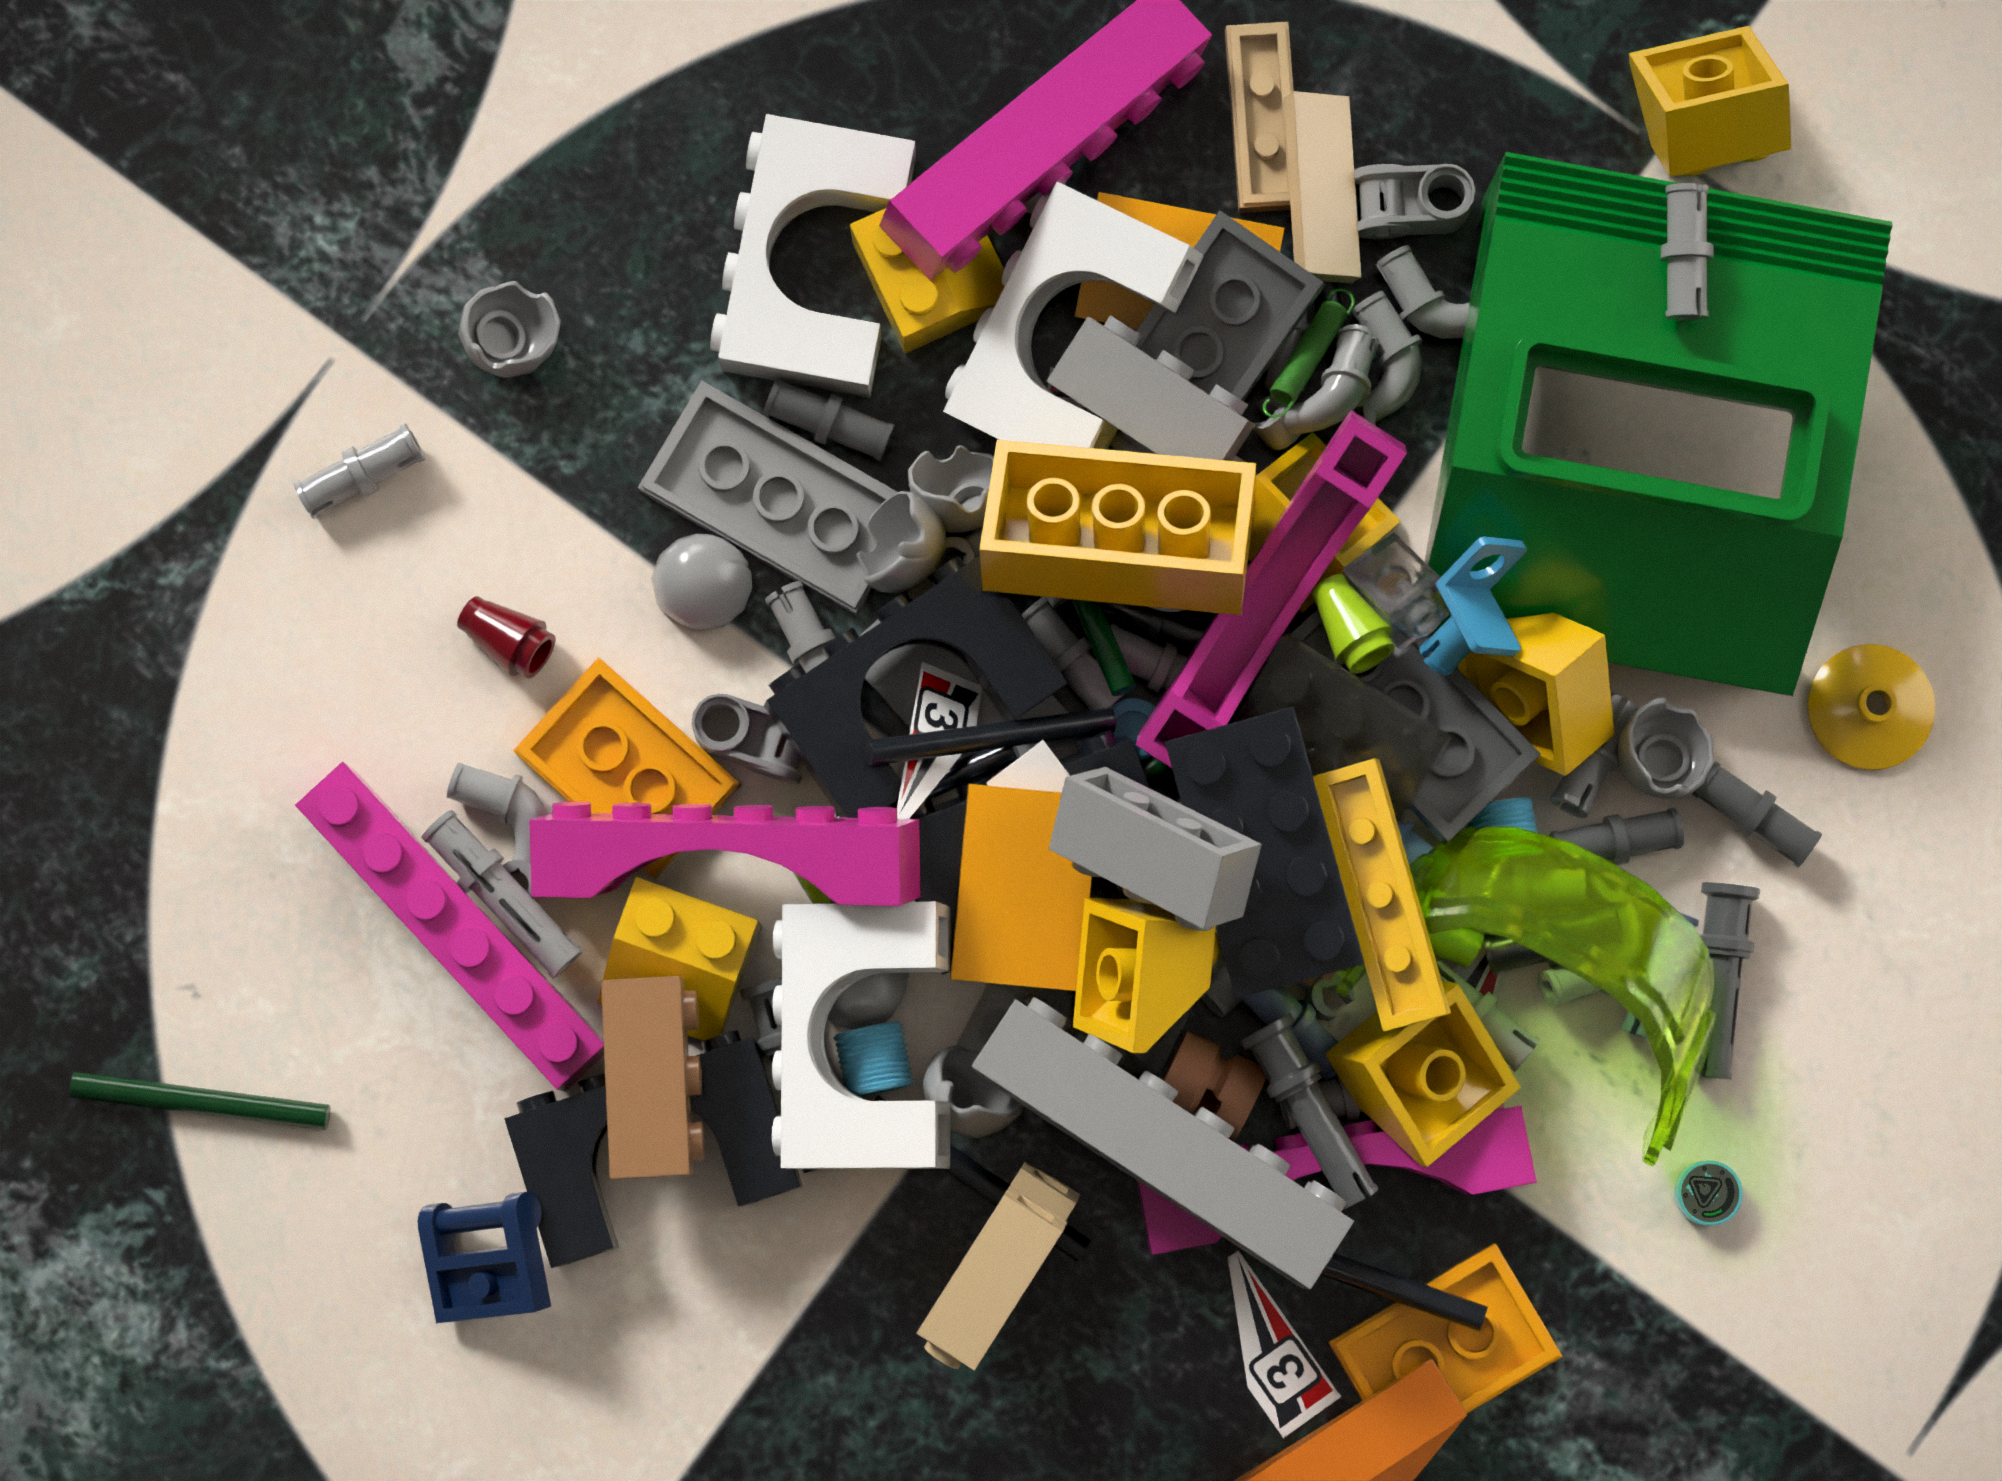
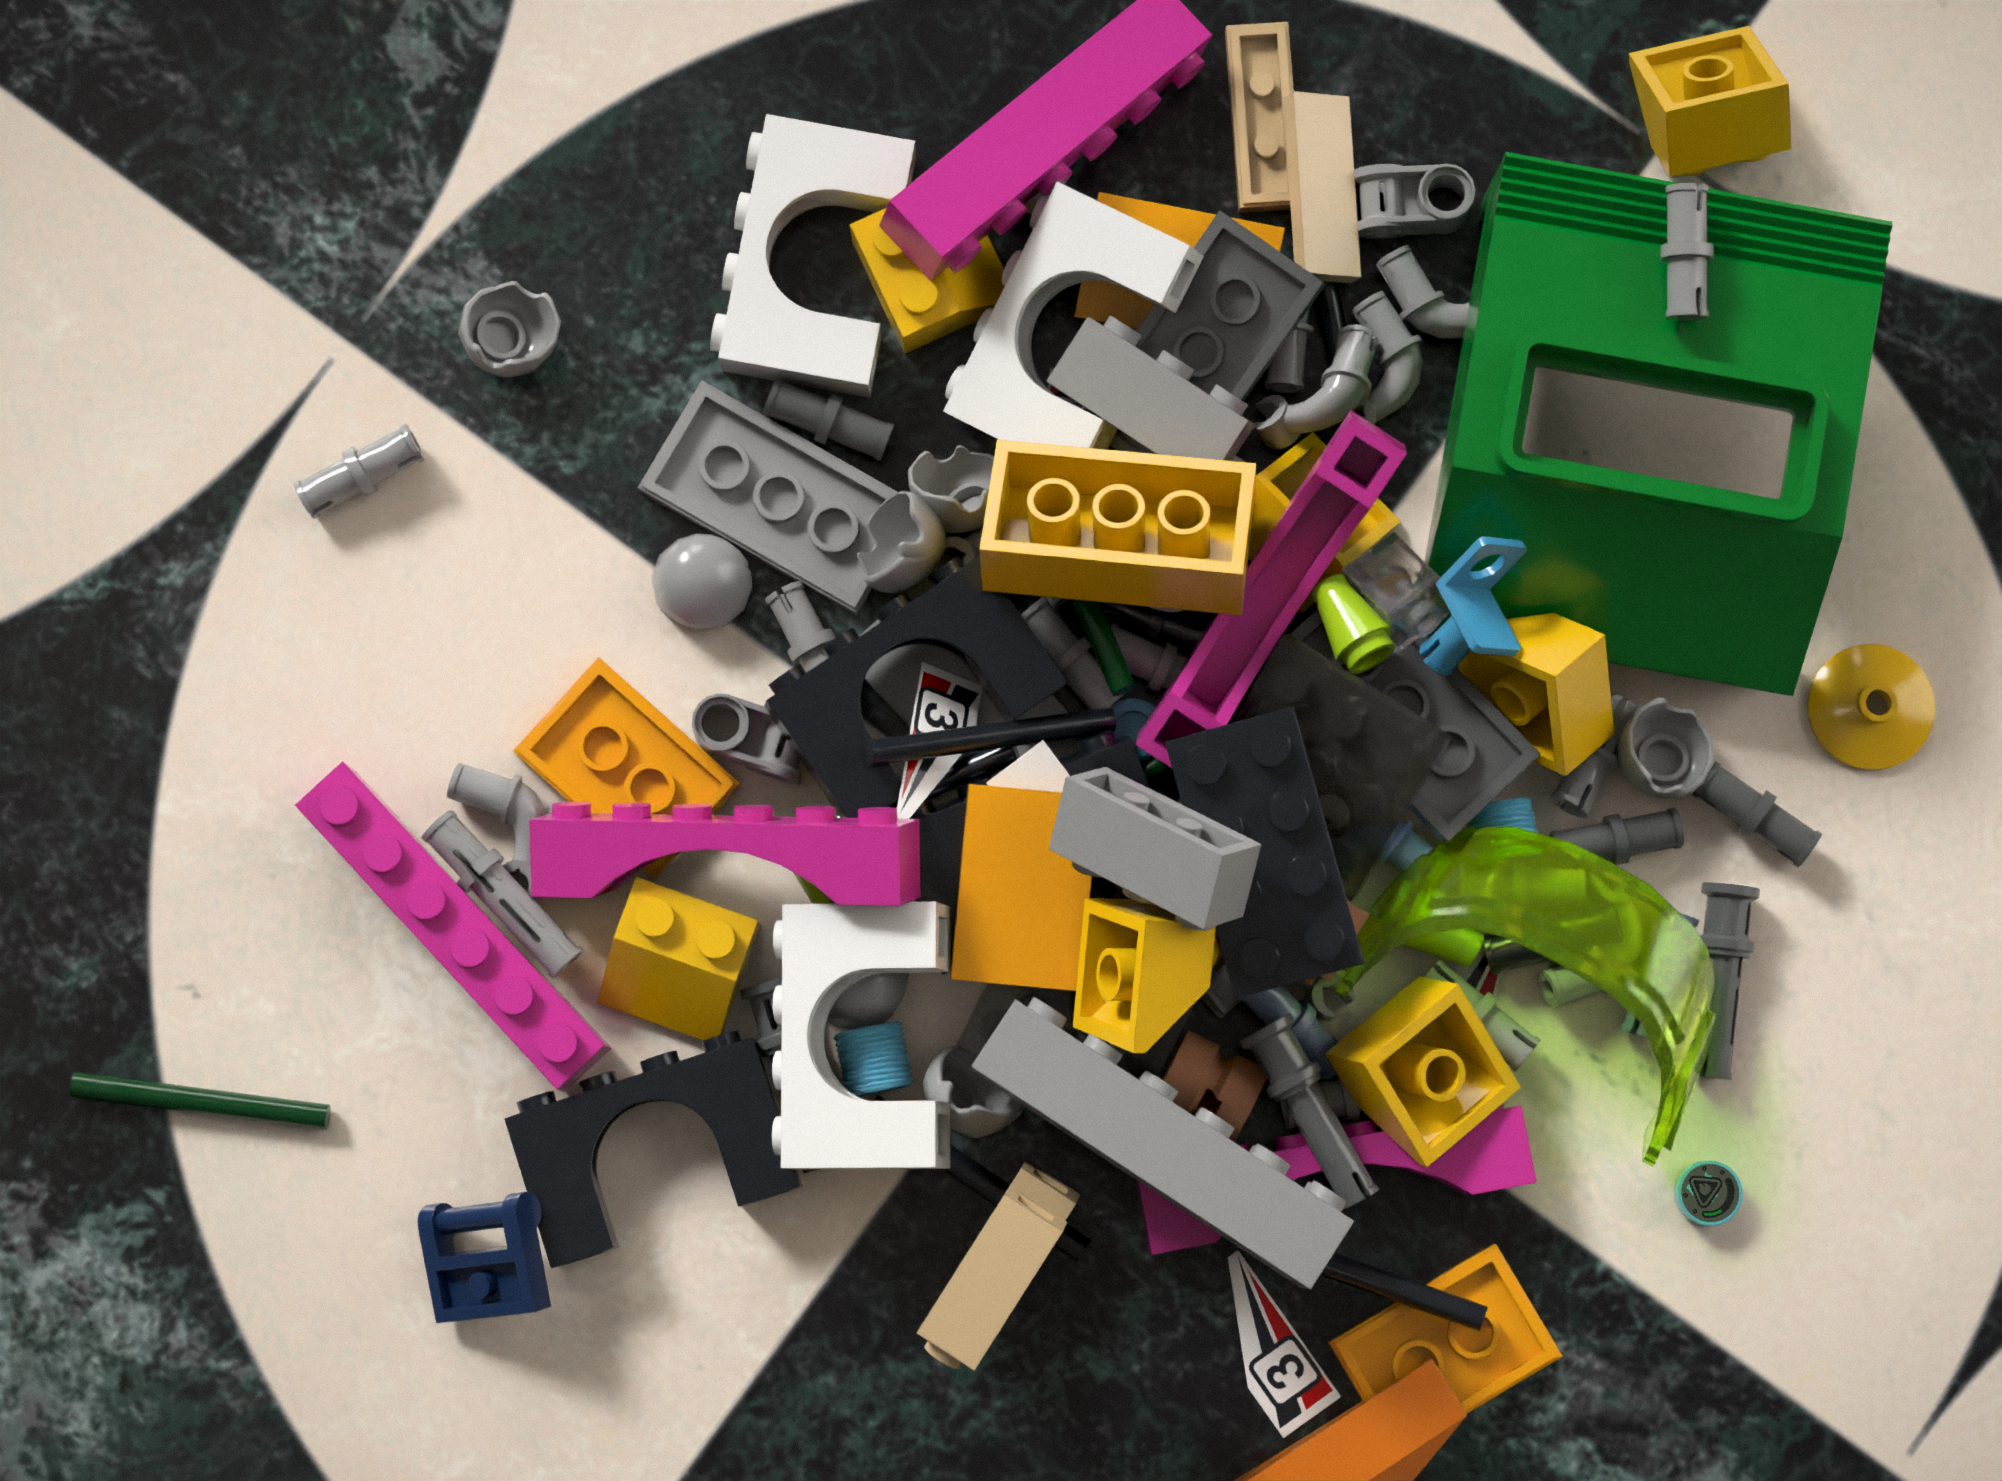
dark red cone [457,596,556,678] -> none
medium nougat brick [601,976,705,1180] -> none
bright green piece [1263,288,1355,418] -> none
yellow plate [1313,758,1451,1032] -> none

